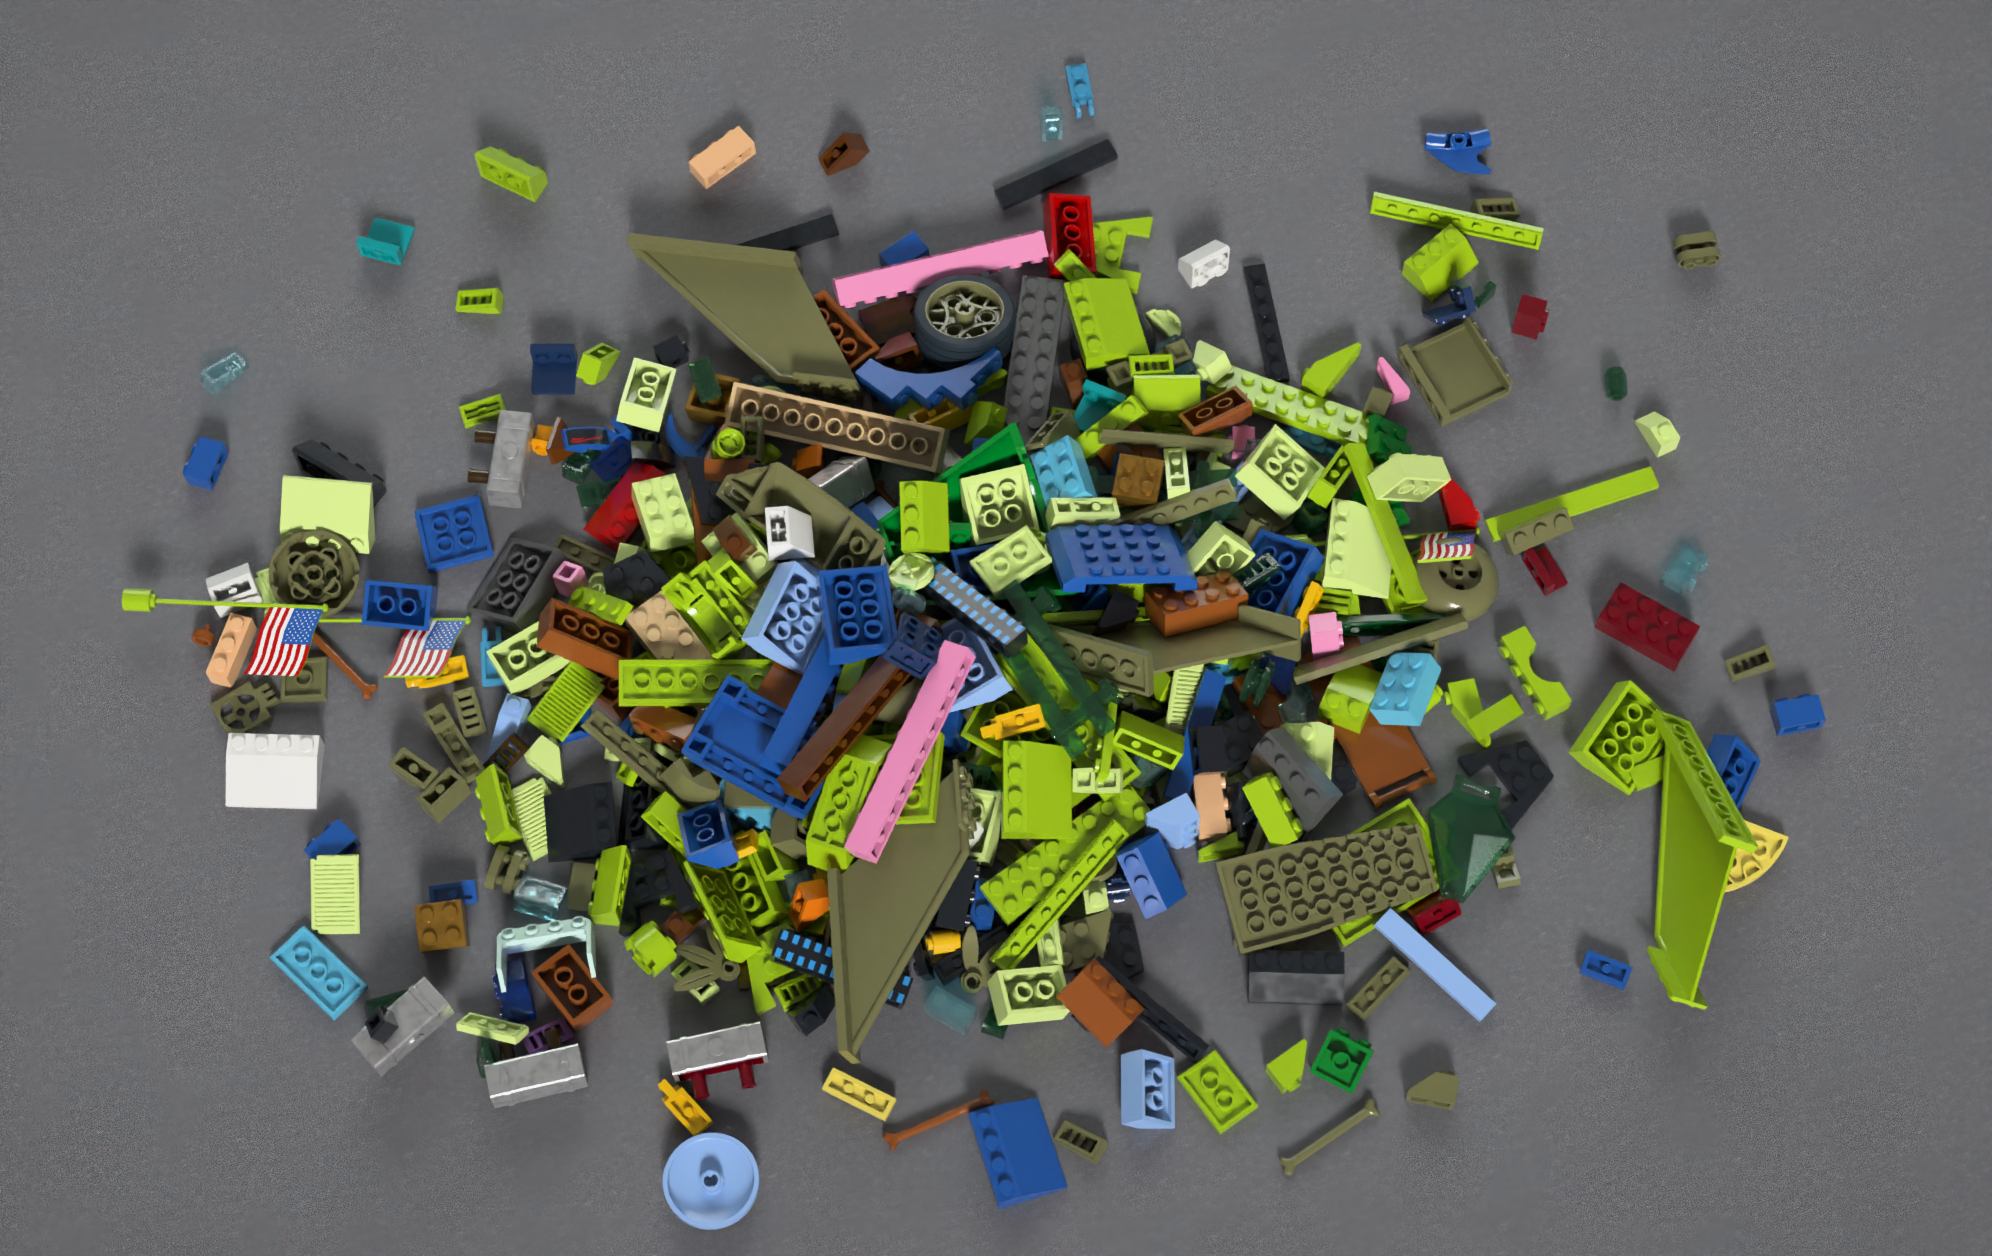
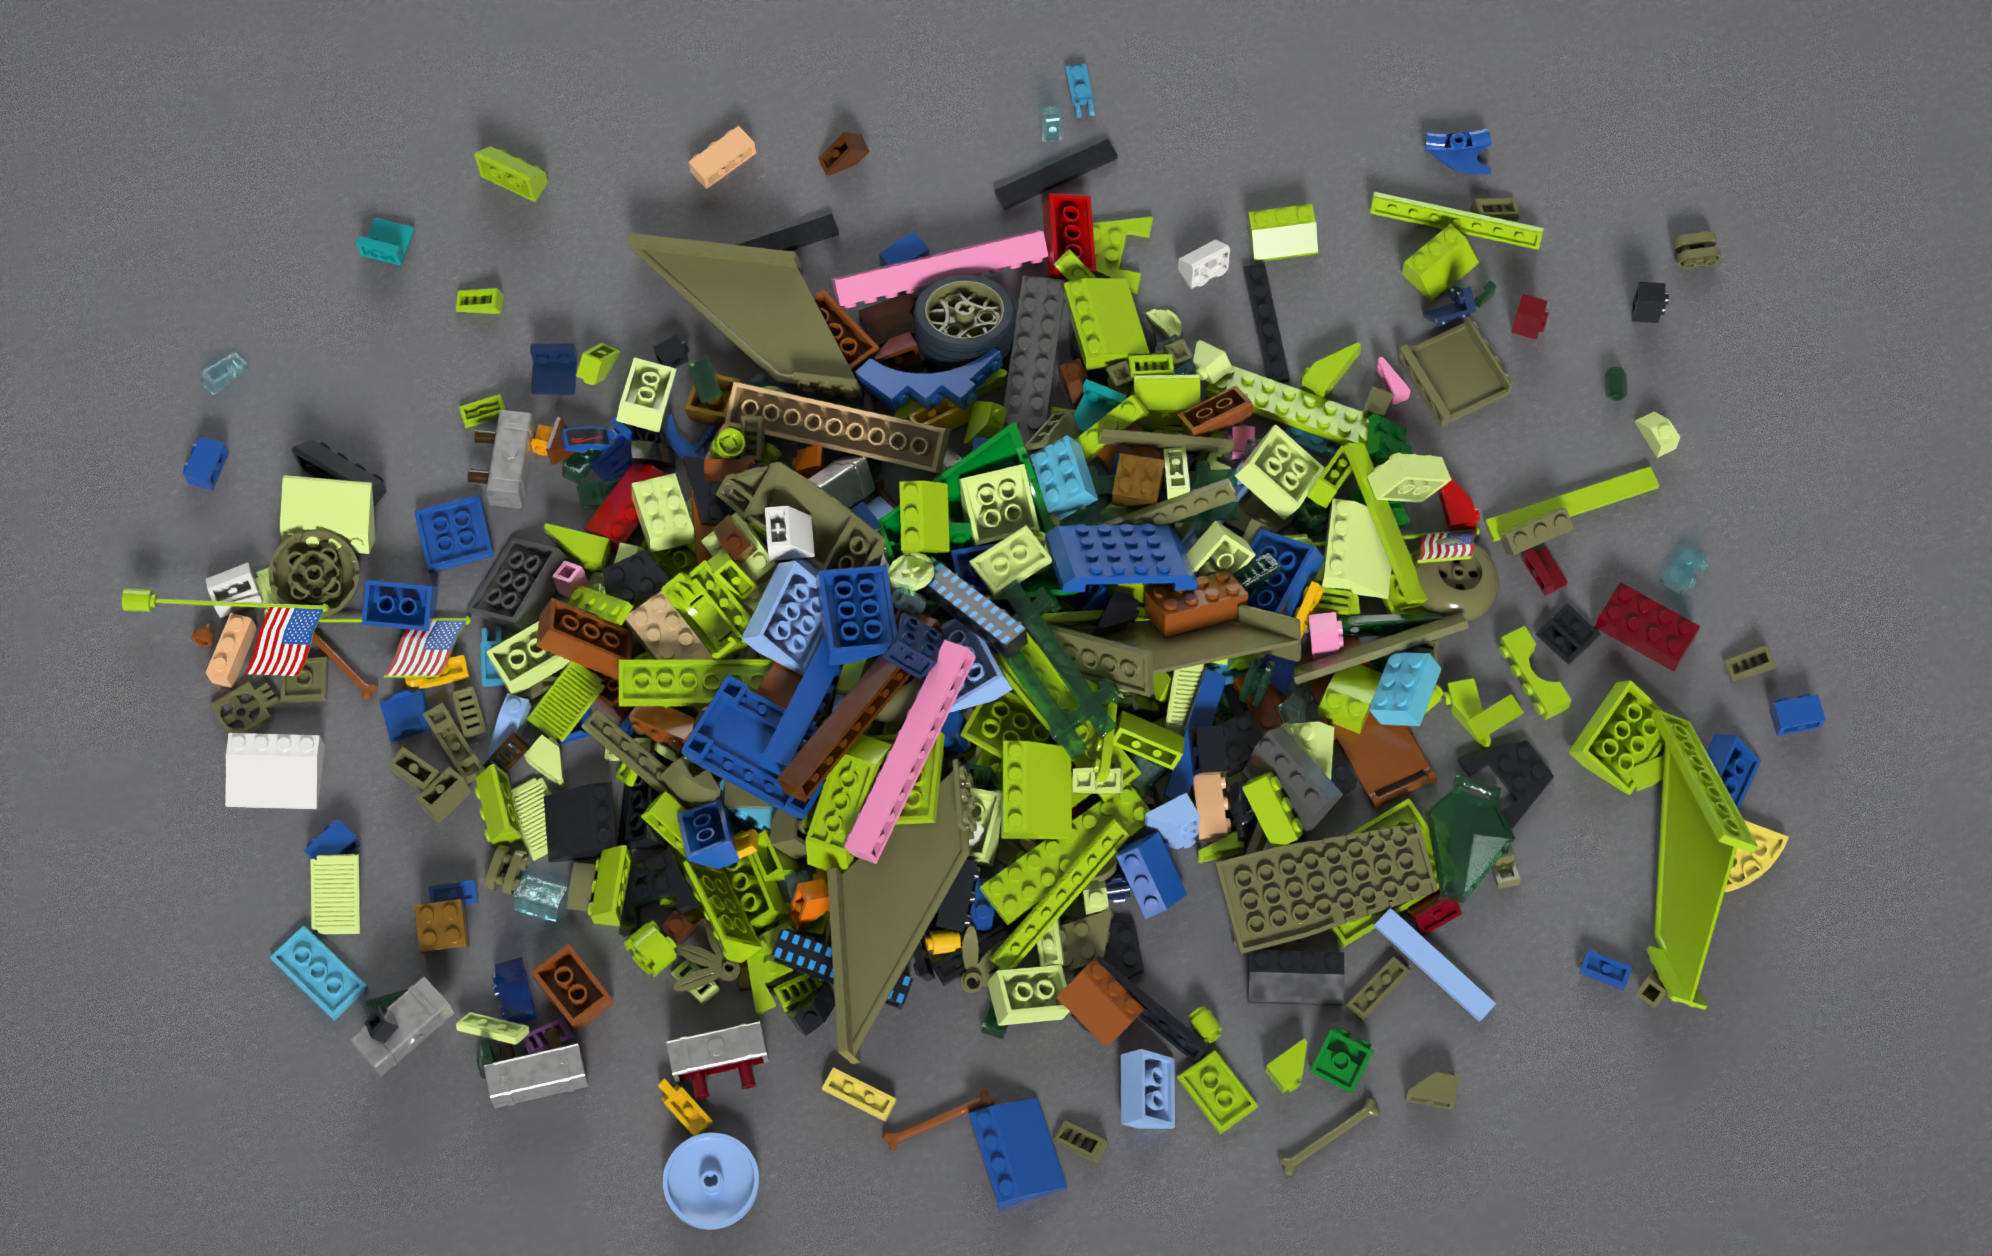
light aqua windscreen [496,916,596,993] -> none
clear light blue brick [924,985,977,1036] -> none
yellow hinge [980,704,1046,740] -> none
yellowish green slope [1045,498,1120,531] -> none
none -> blue piece [379,688,431,742]
none -> lime slope [544,523,612,571]
none -> lime brick [1189,1006,1222,1043]
none -> slope [1247,204,1318,262]
none -> black slope [1535,604,1601,665]
none -> black brick [1632,281,1669,323]
none -> olive brick [1636,969,1667,1008]

